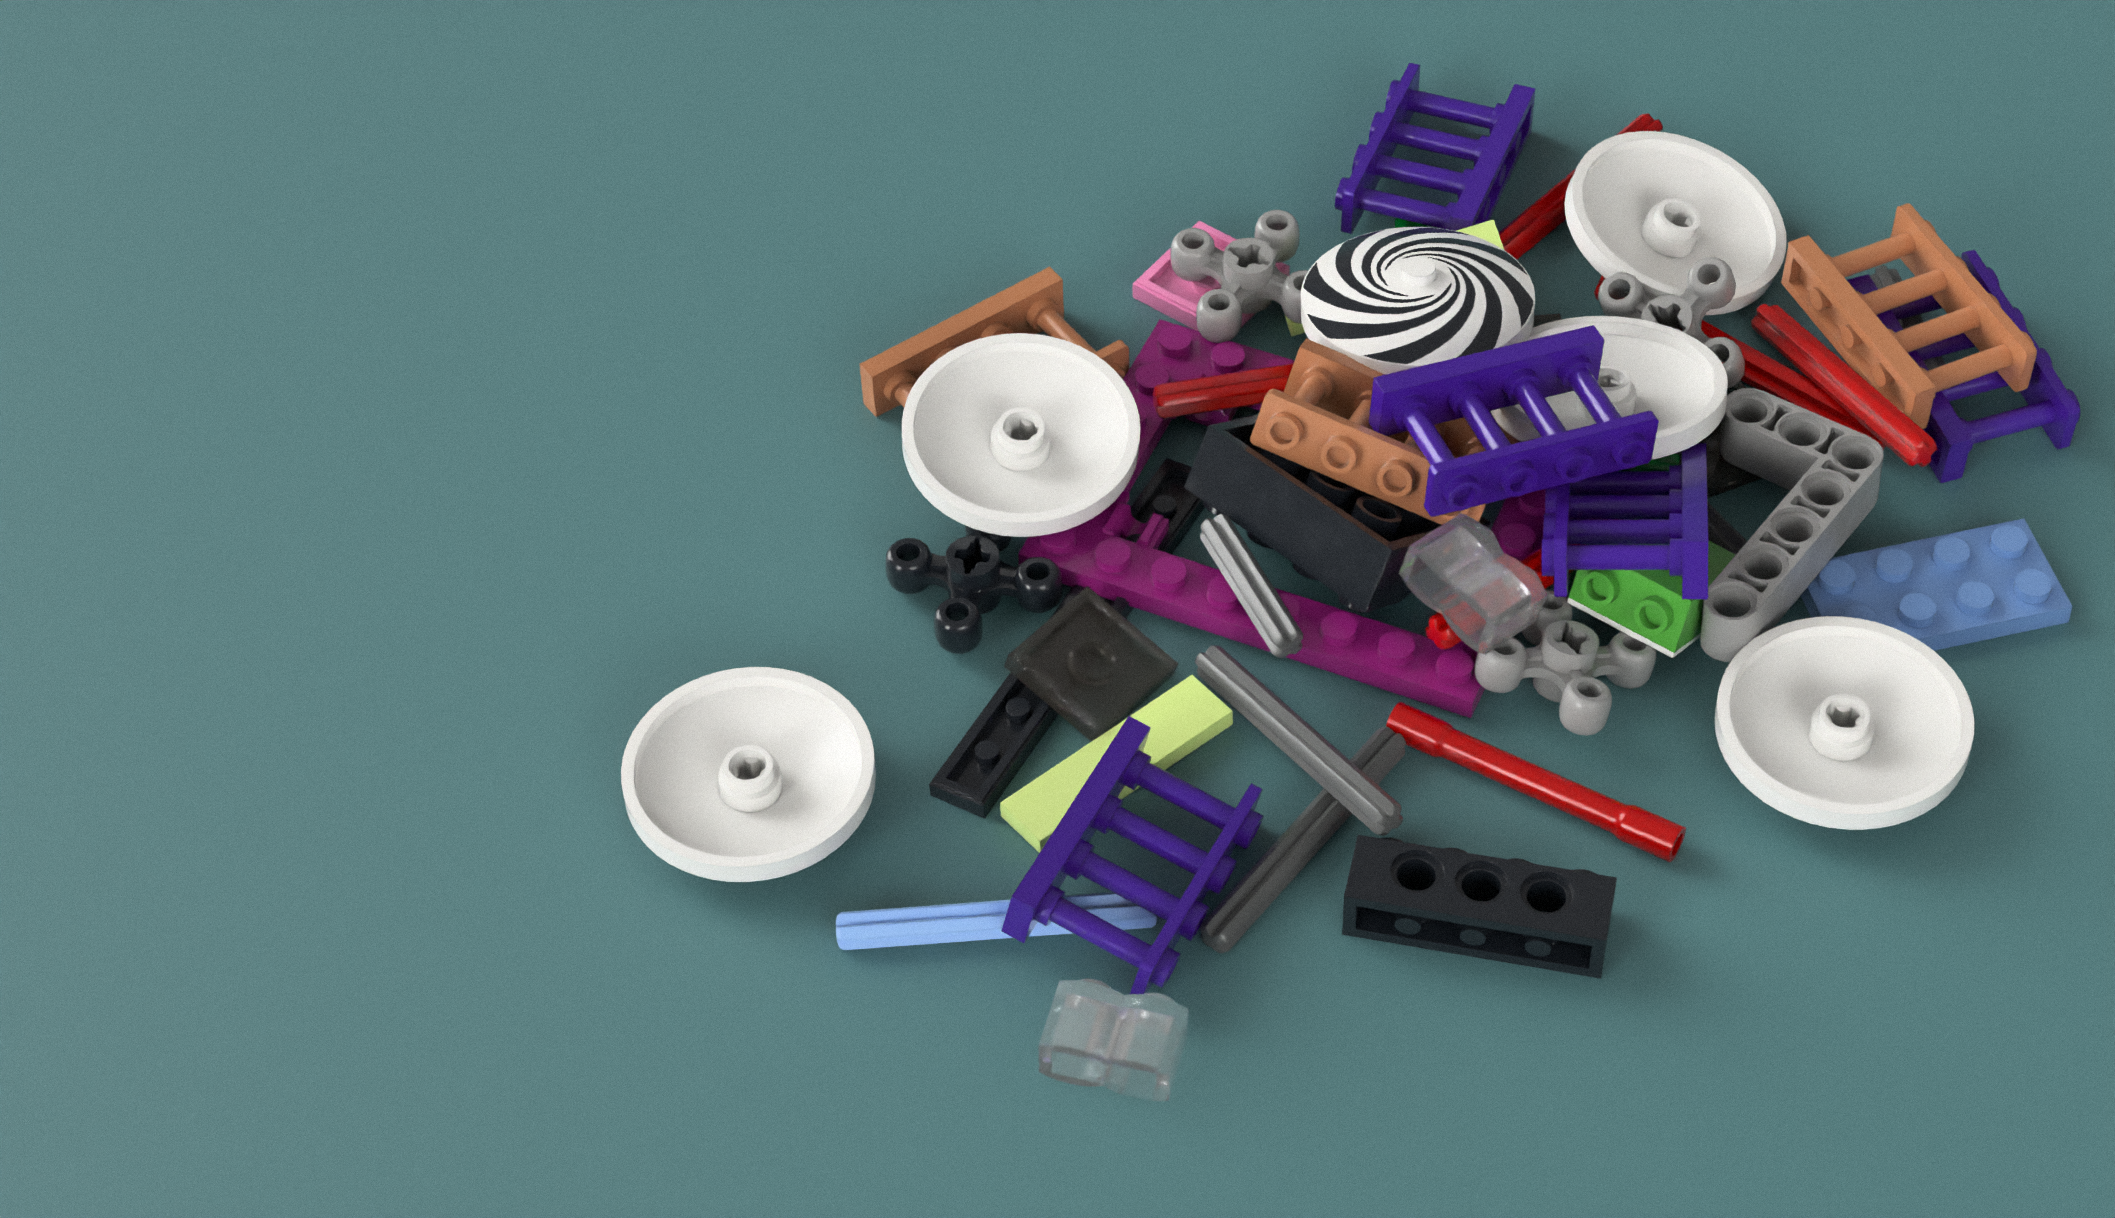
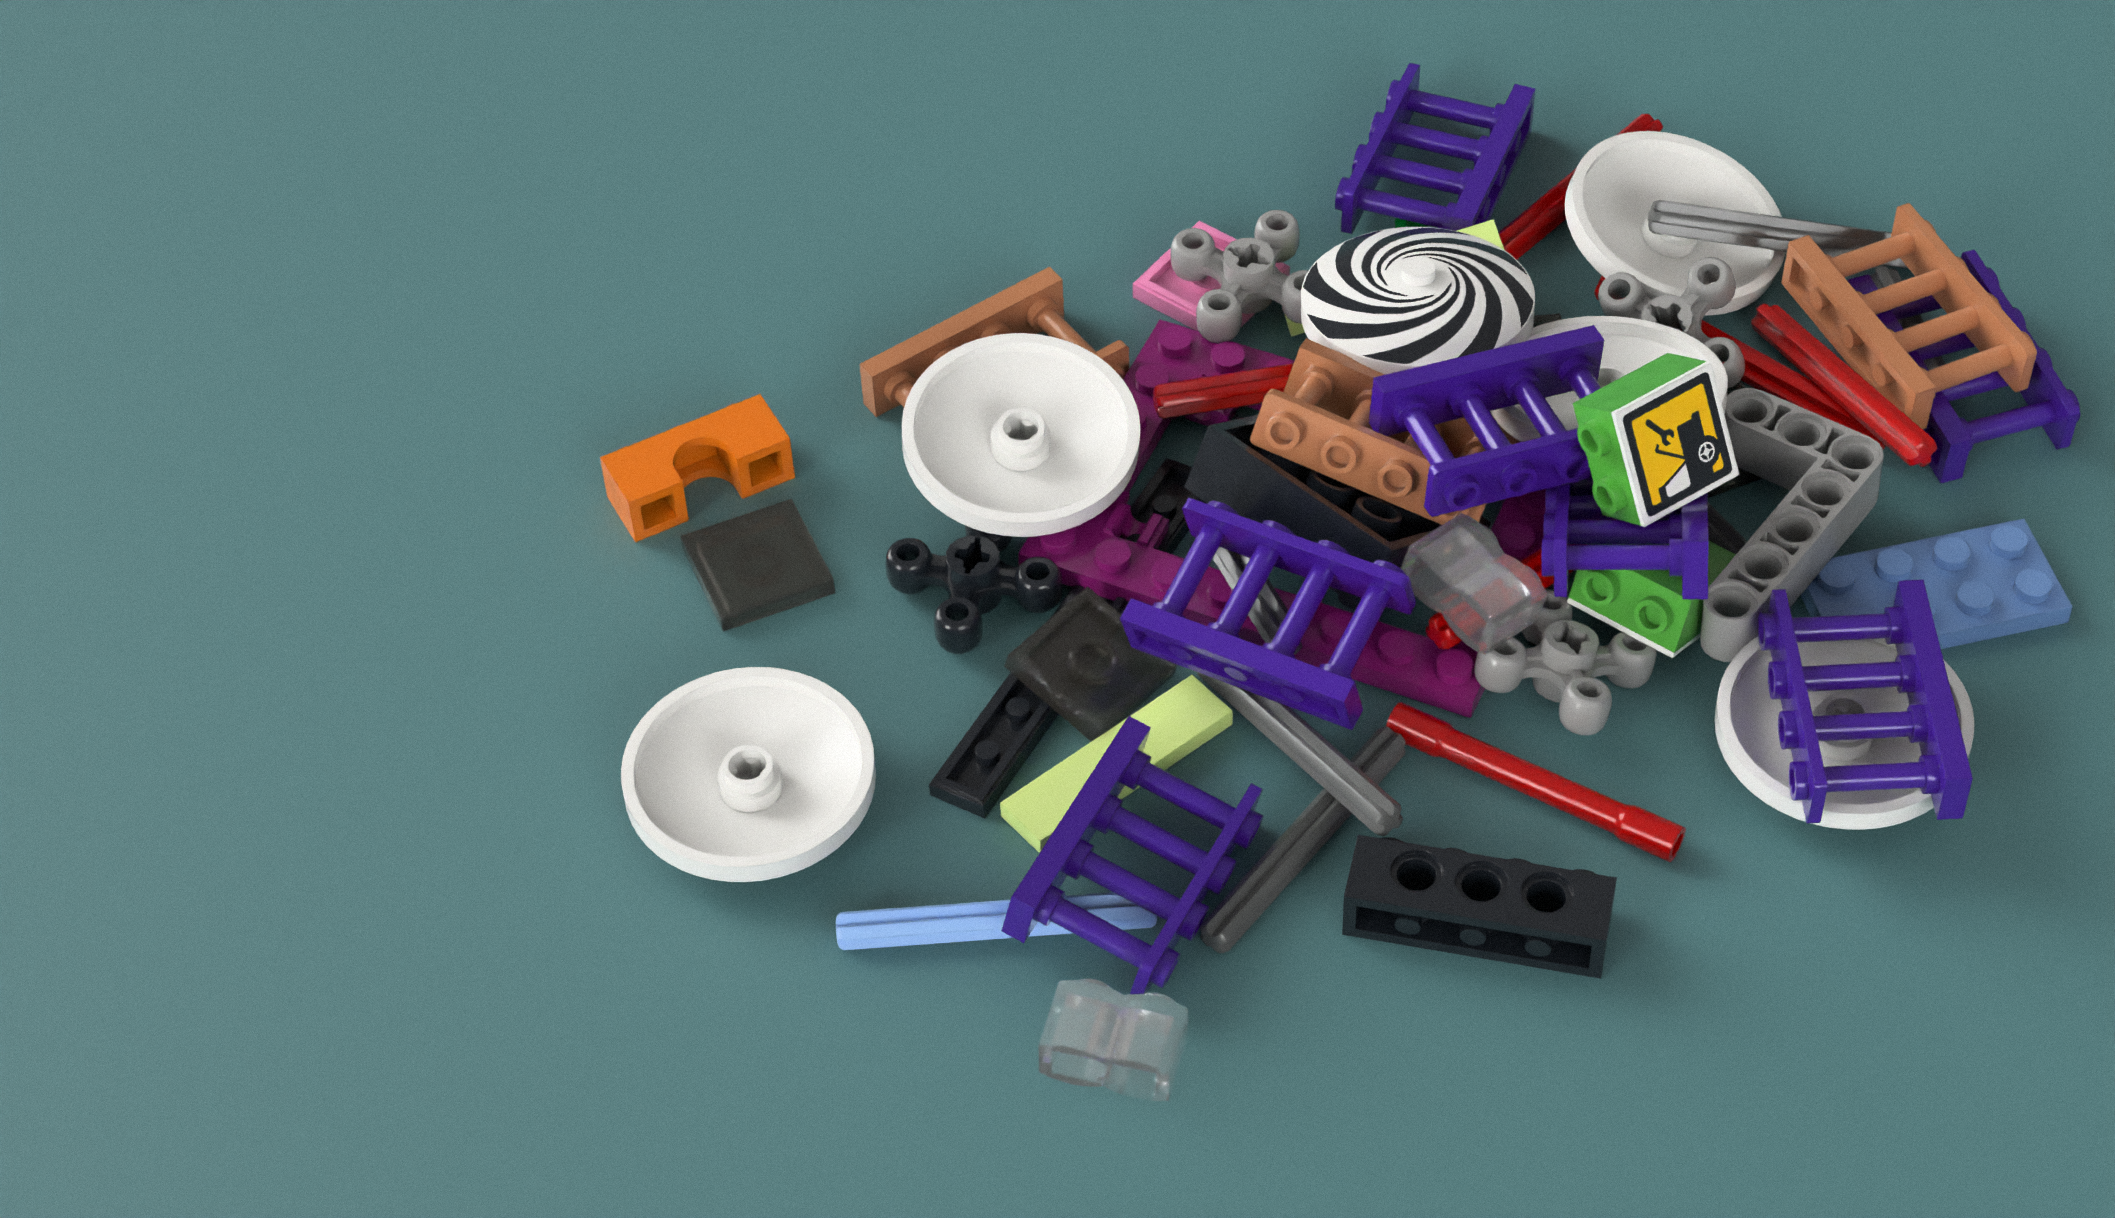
none -> orange arch [600,394,795,542]
none -> clear smoke tile [680,499,835,632]
none -> dark purple fence [1120,498,1416,730]
none -> piece [1573,353,1739,527]
none -> axle [1647,200,1908,269]
none -> dark purple fence [1758,579,1973,824]

